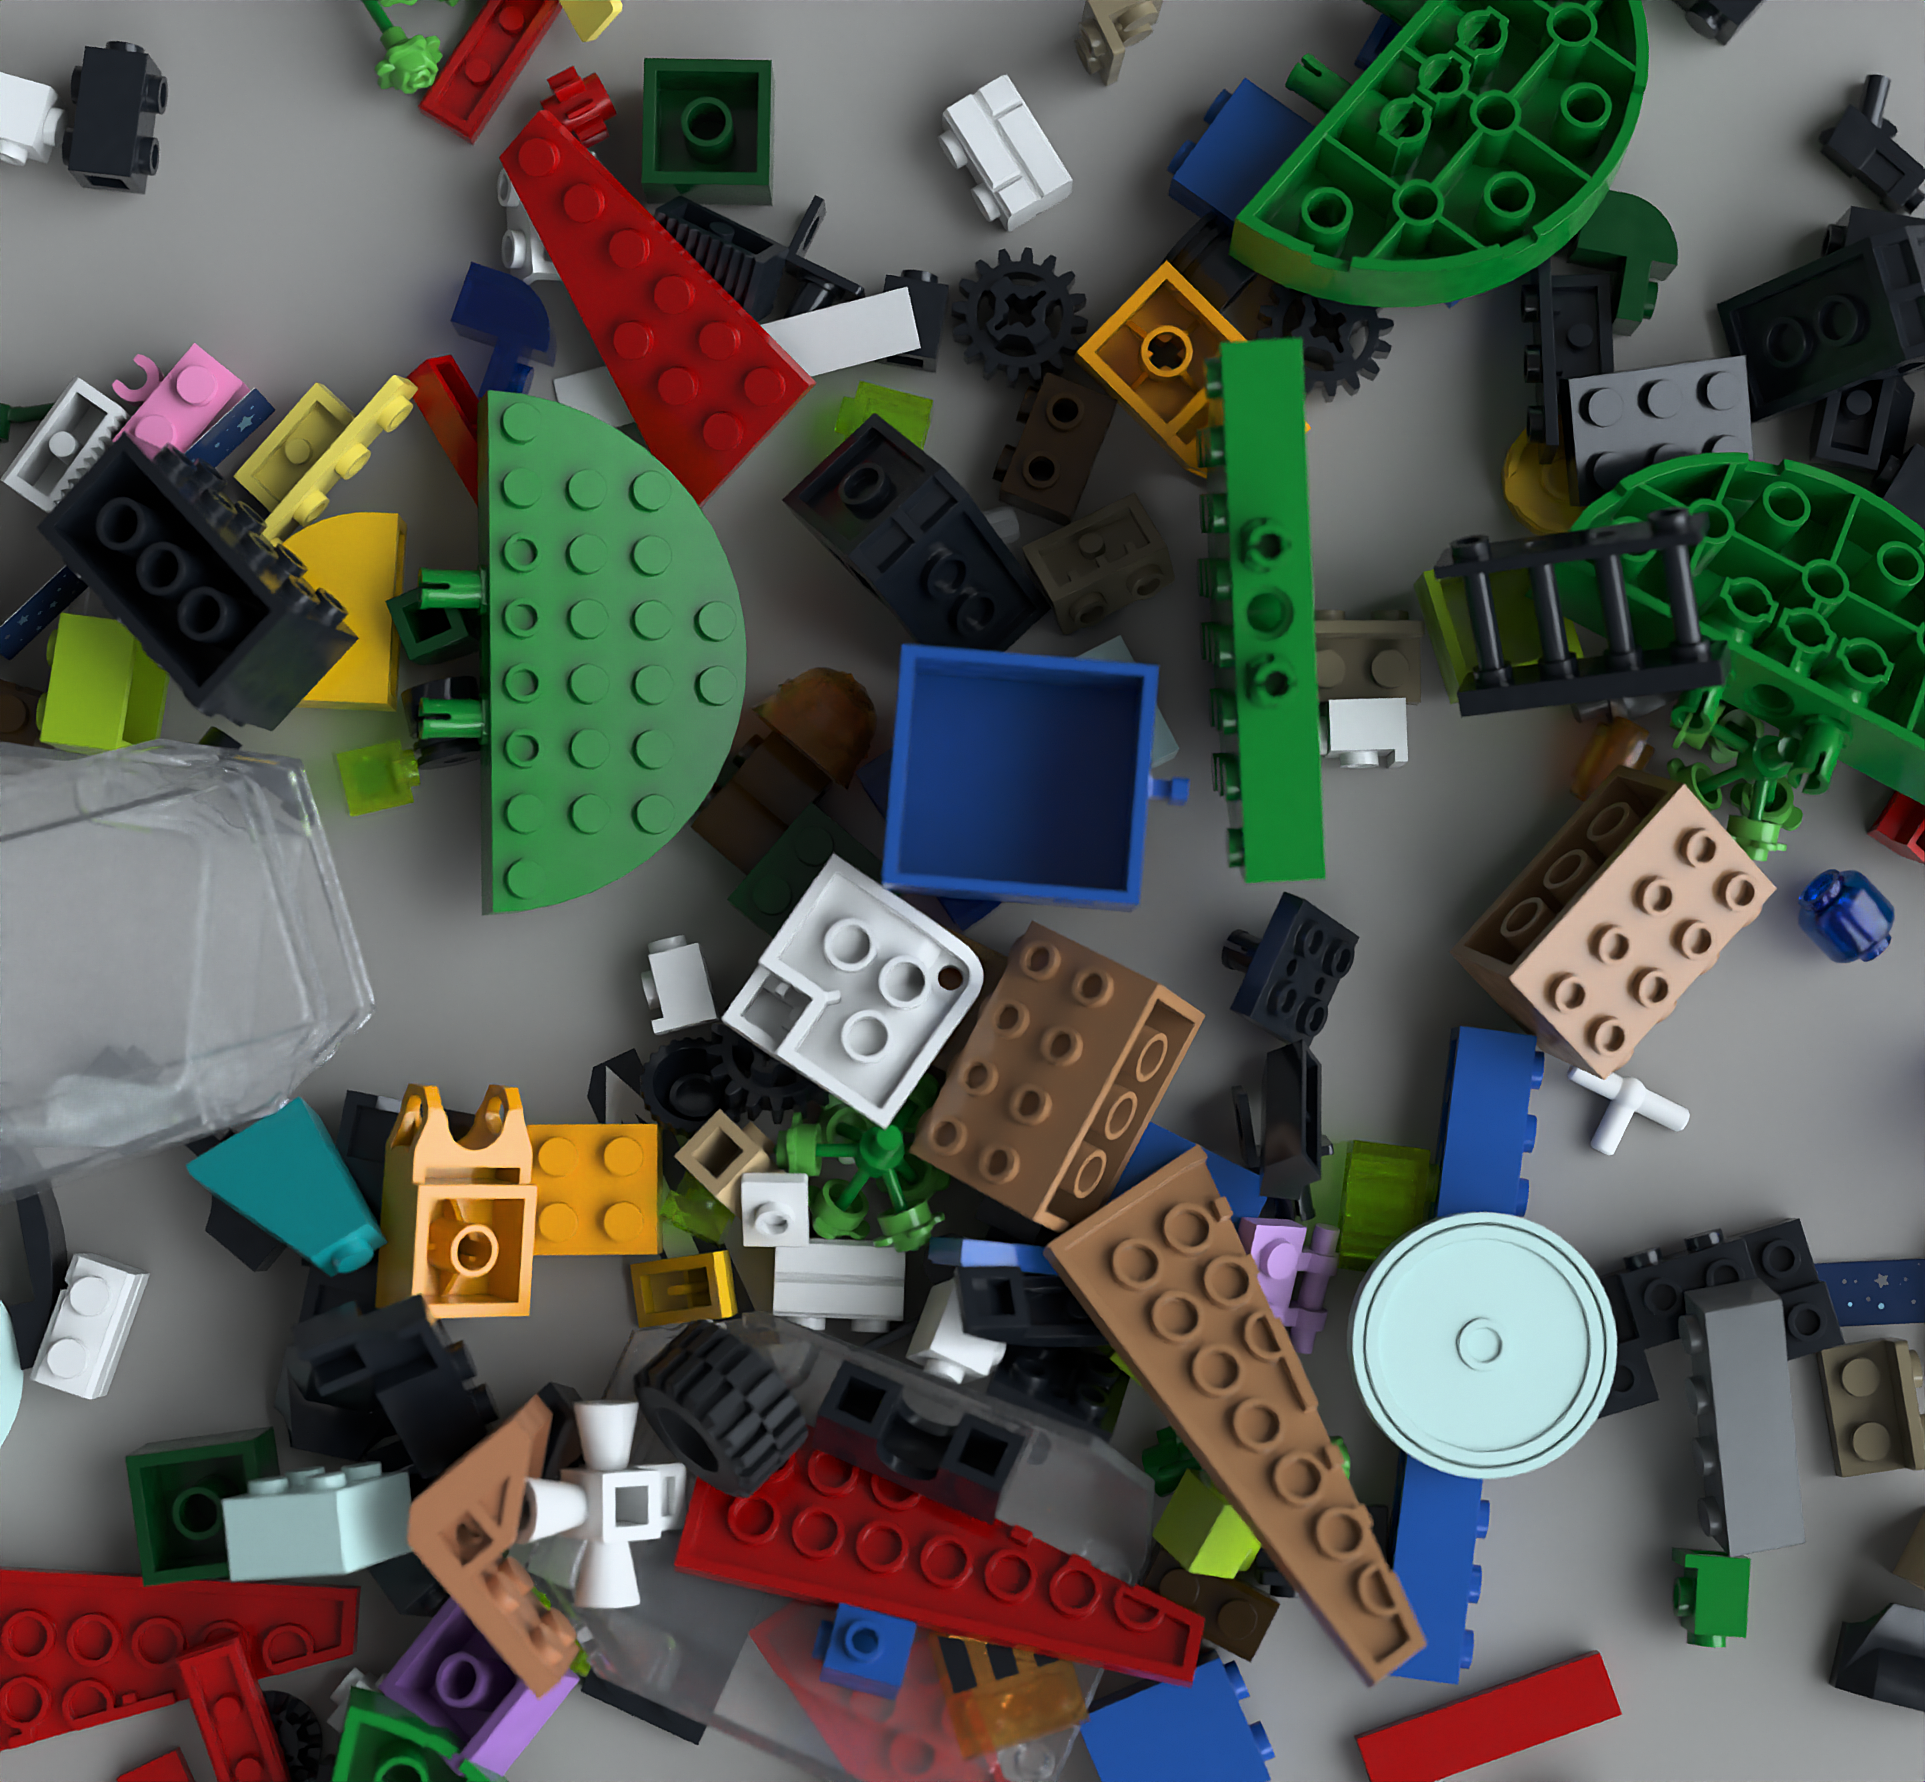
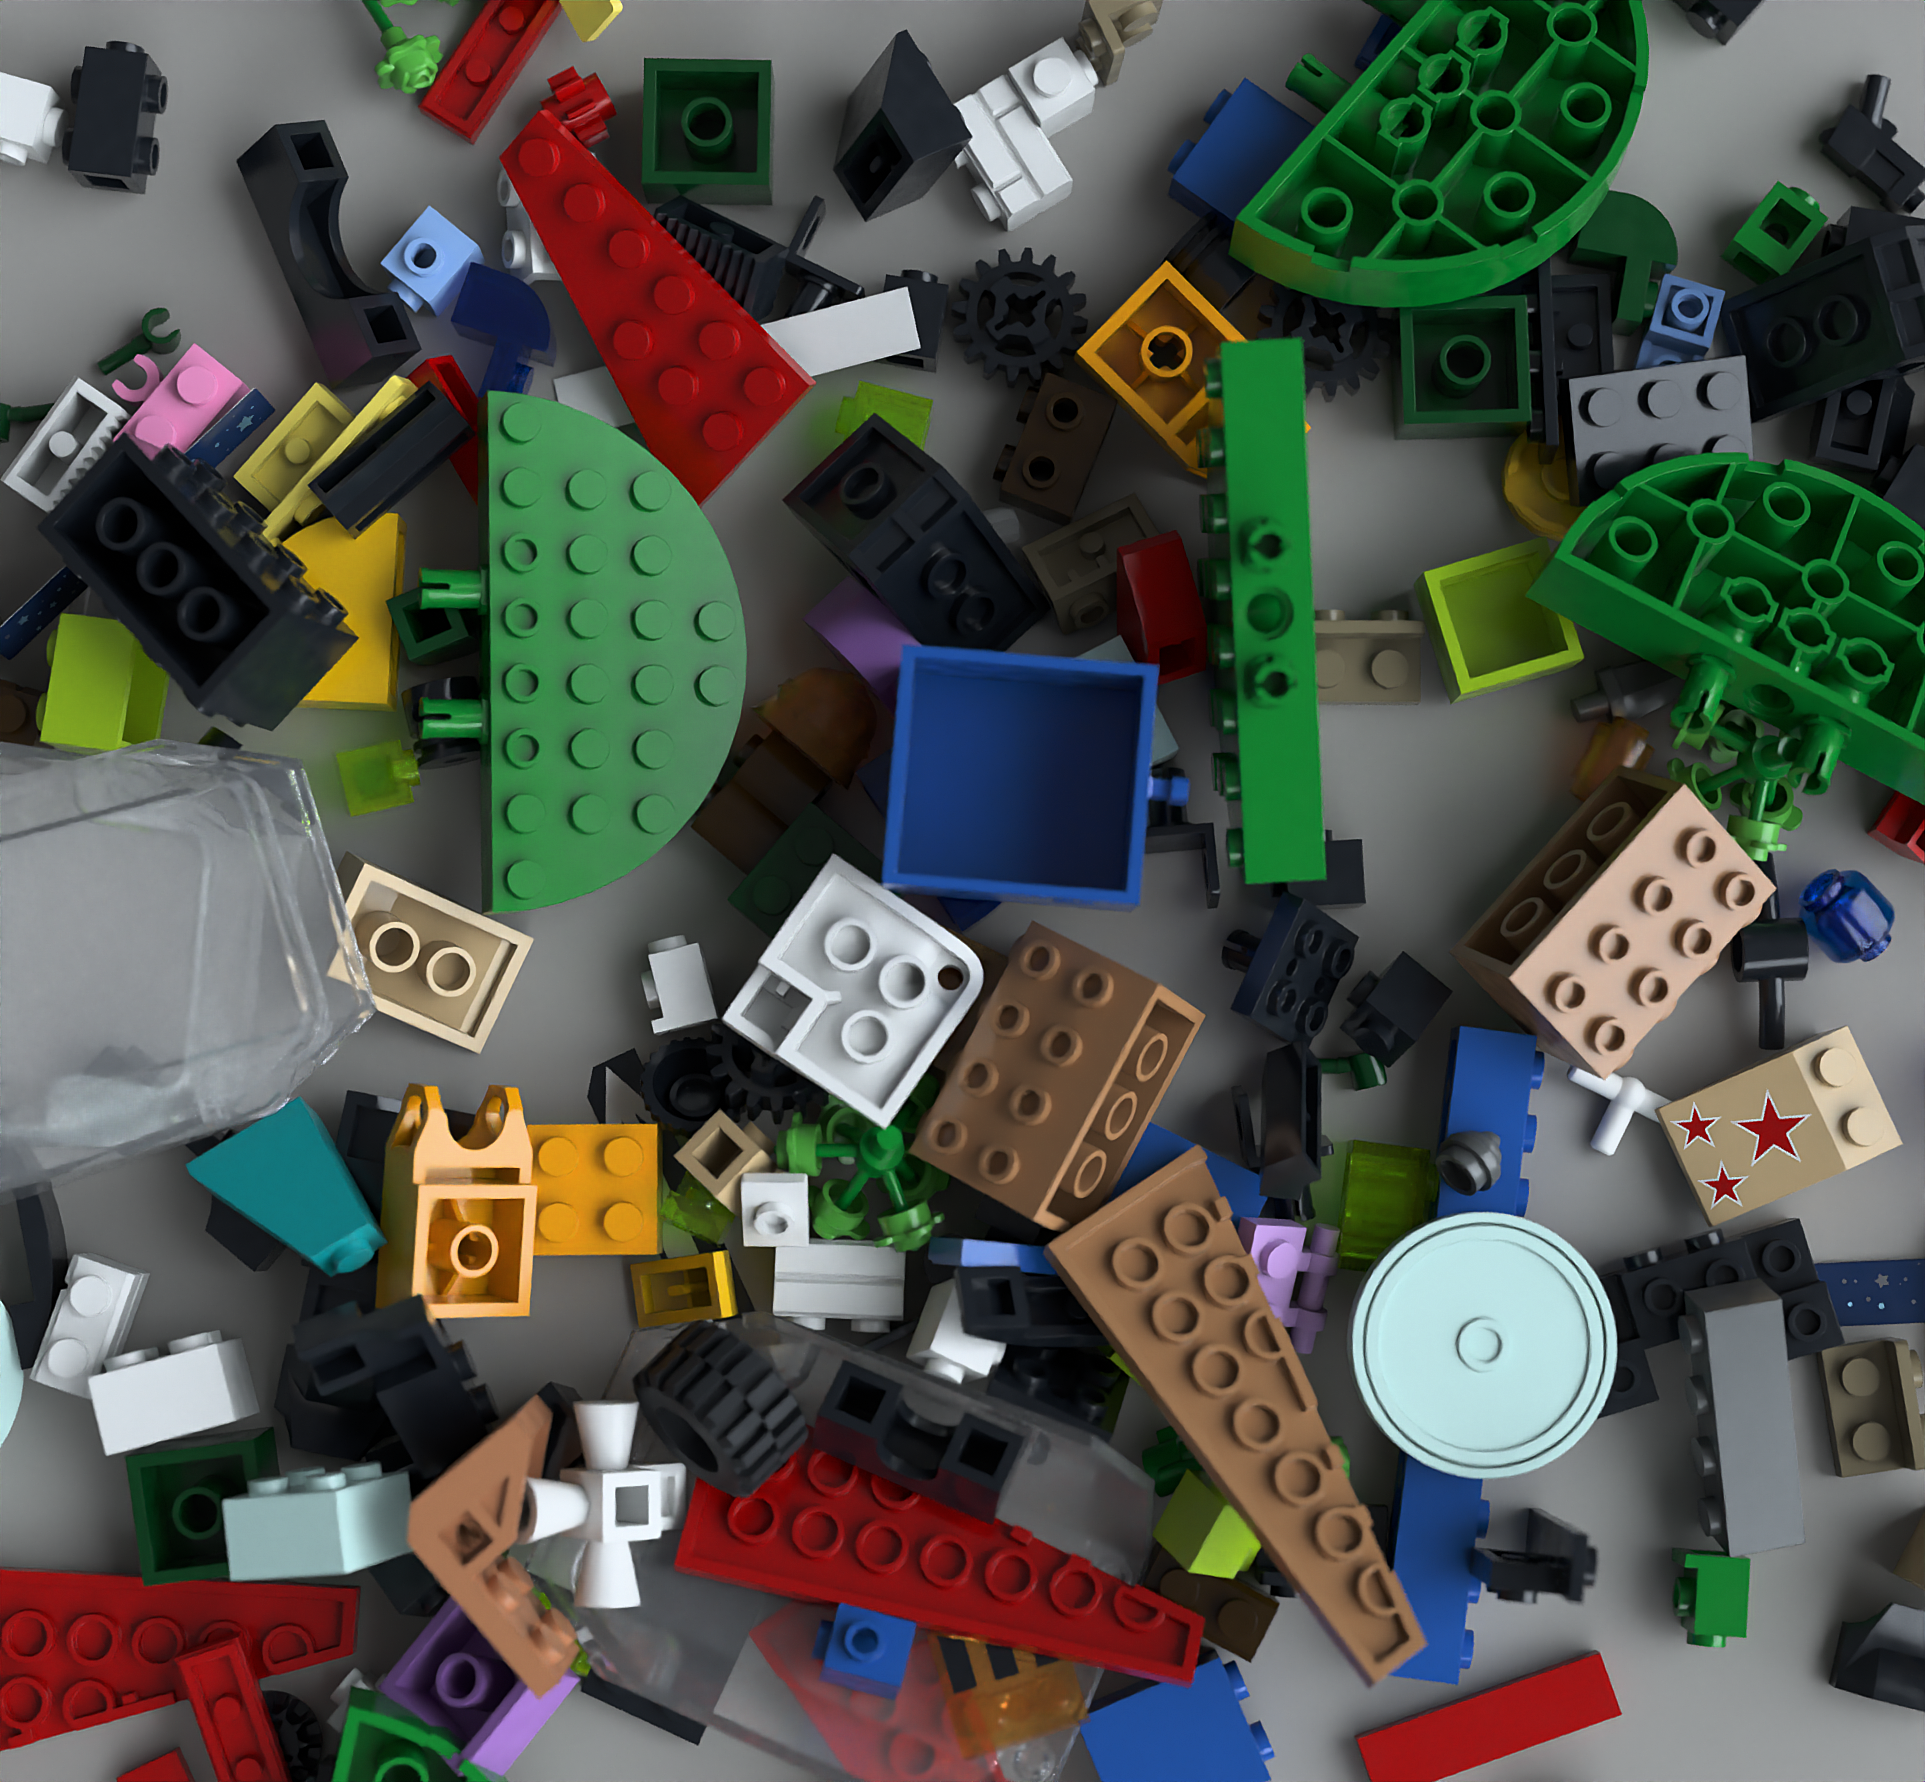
white brick [1319,698,1408,769] -> none
black fence [1433,507,1732,717] -> none
none -> white brick [87,1330,260,1456]
none -> dark green hand [97,307,181,375]
none -> black arch [236,120,422,390]
none -> tan slope [291,851,534,1054]
none -> black piece [307,381,476,539]
none -> light blue brick [380,205,486,318]
none -> medium lavender brick [802,575,922,720]
none -> black slope [833,29,973,222]
none -> white brick [1008,37,1098,139]
none -> red slope [1117,530,1207,686]
none -> black bracket [1144,767,1220,909]
none -> black brick [1270,830,1366,910]
none -> dark green hand [1317,1053,1387,1091]
none -> black brick [1339,951,1453,1068]
none -> dark green brick [1389,295,1532,440]
none -> dark grey plate [1436,1130,1502,1196]
none -> black bracket [1469,1508,1598,1604]
none -> medium blue slope [1633,273,1725,369]
none -> tan slope [1654,1025,1903,1227]
none -> green brick [1720,181,1829,286]
none -> black piece [1730,852,1809,1050]

